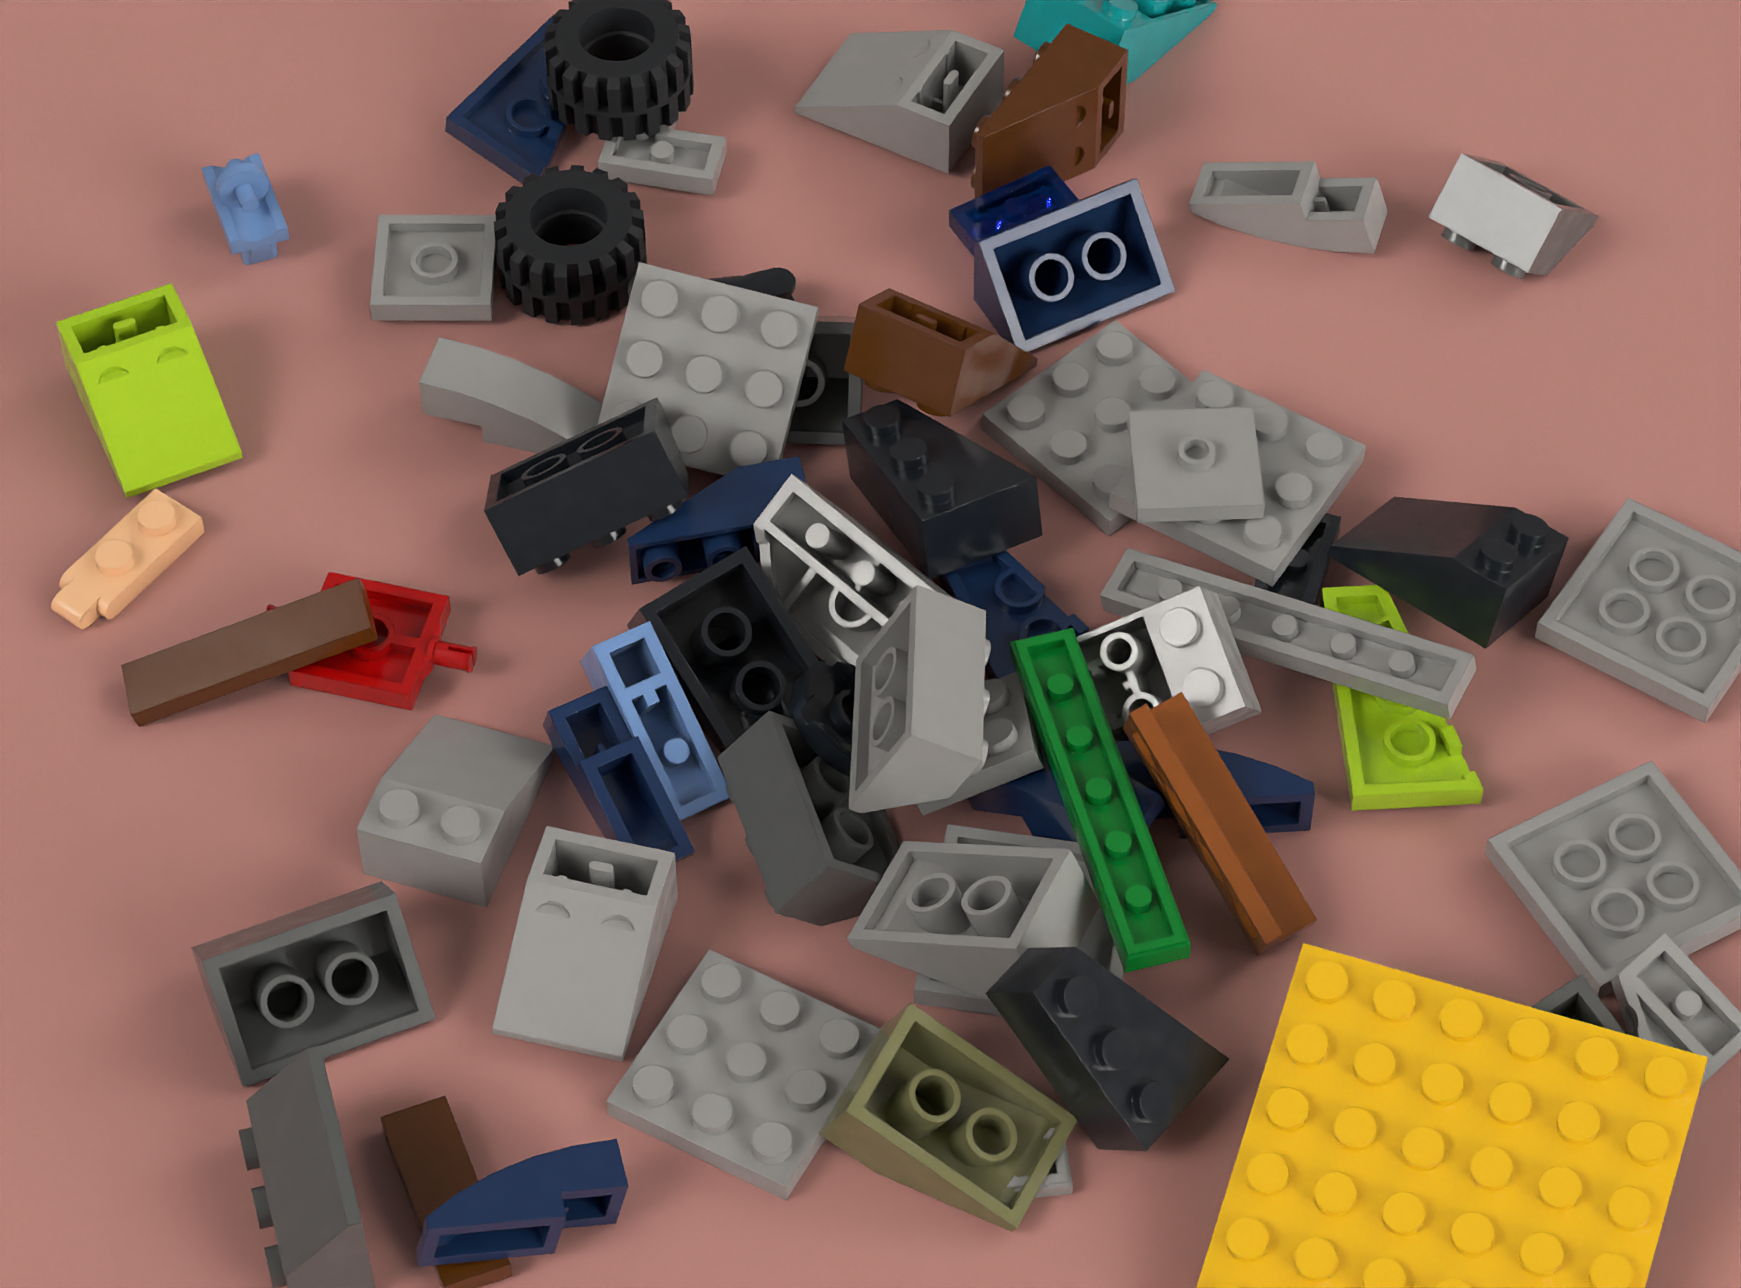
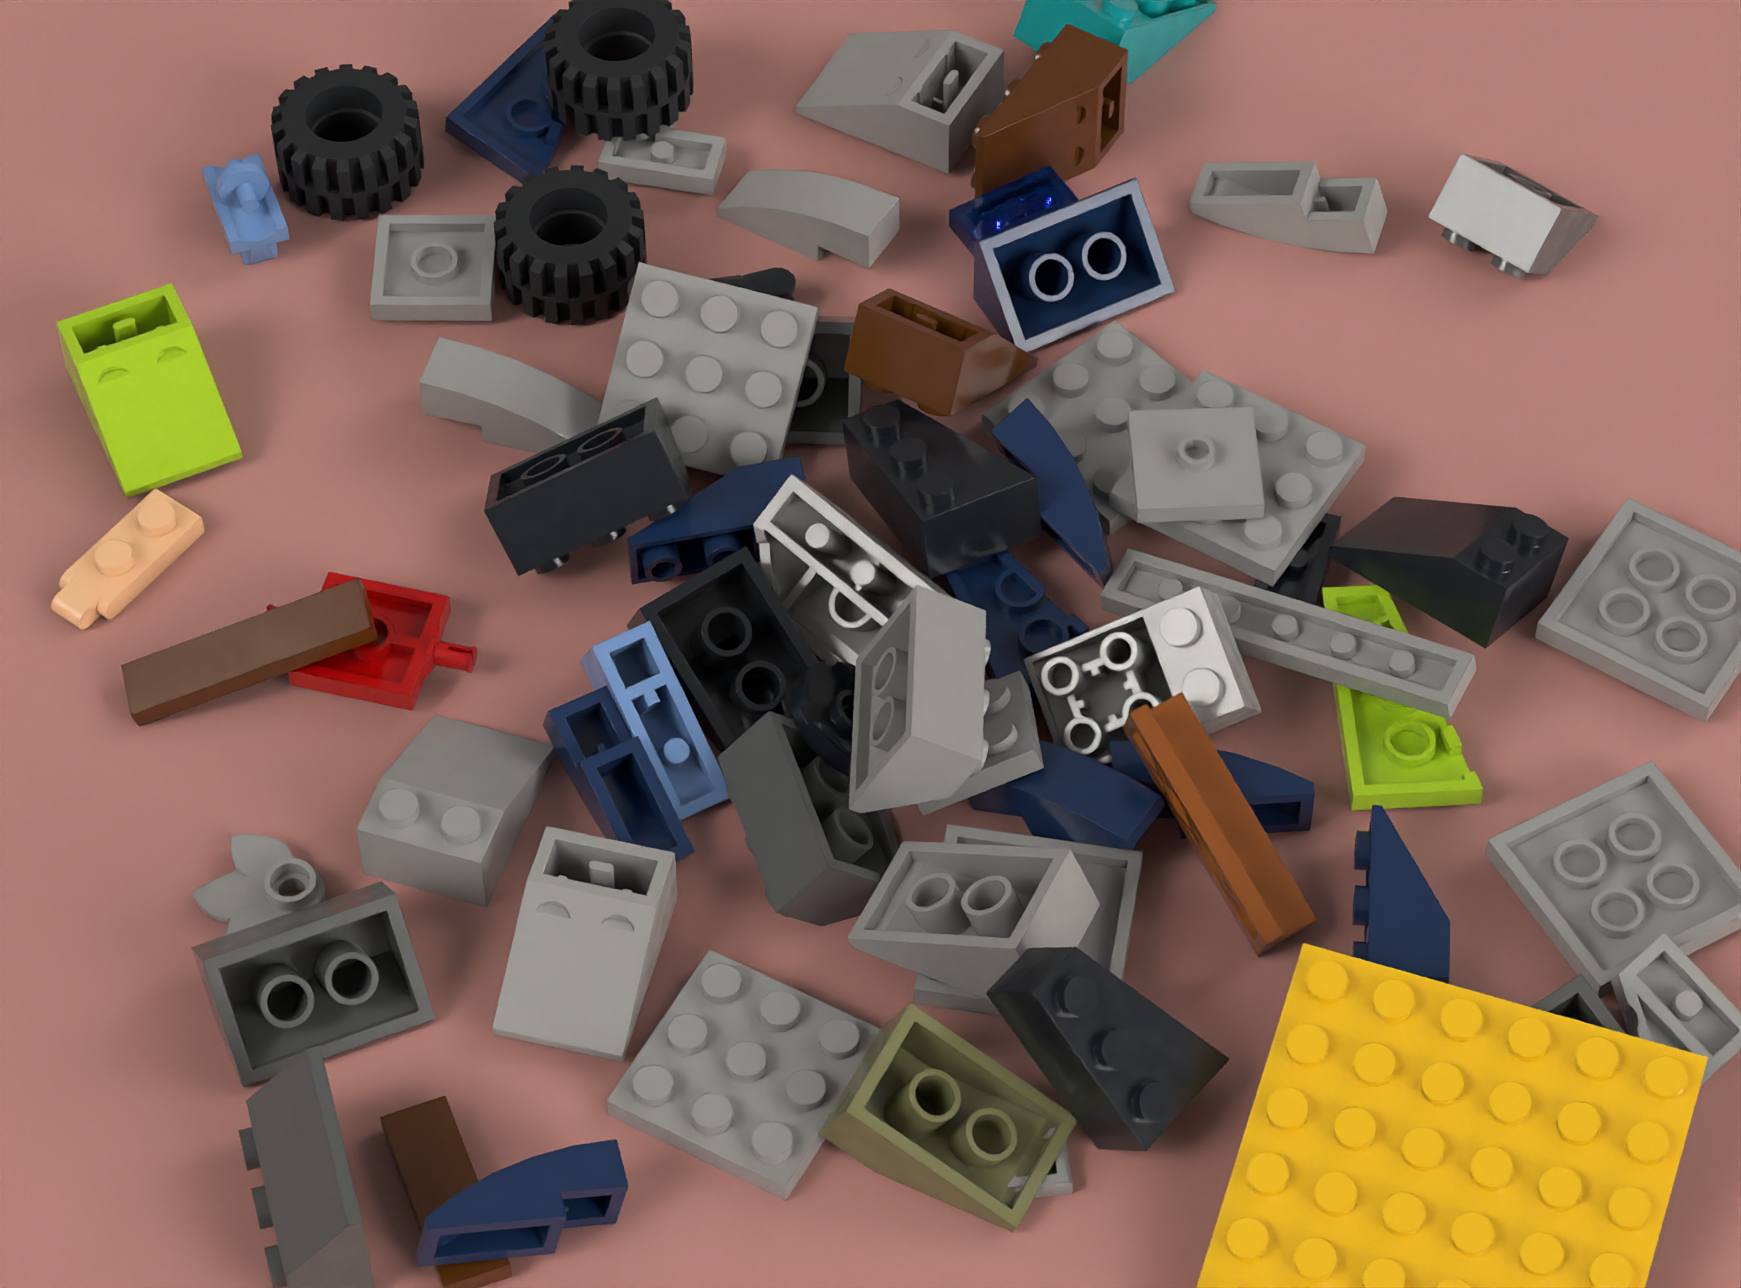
green tile [1010,628,1191,973] -> none
none -> light grey plate [193,834,326,935]
none -> black tyre [270,64,424,221]
none -> light grey slope [717,169,899,269]
none -> dark blue slope [991,398,1114,589]
none -> dark blue slope [1352,805,1450,984]

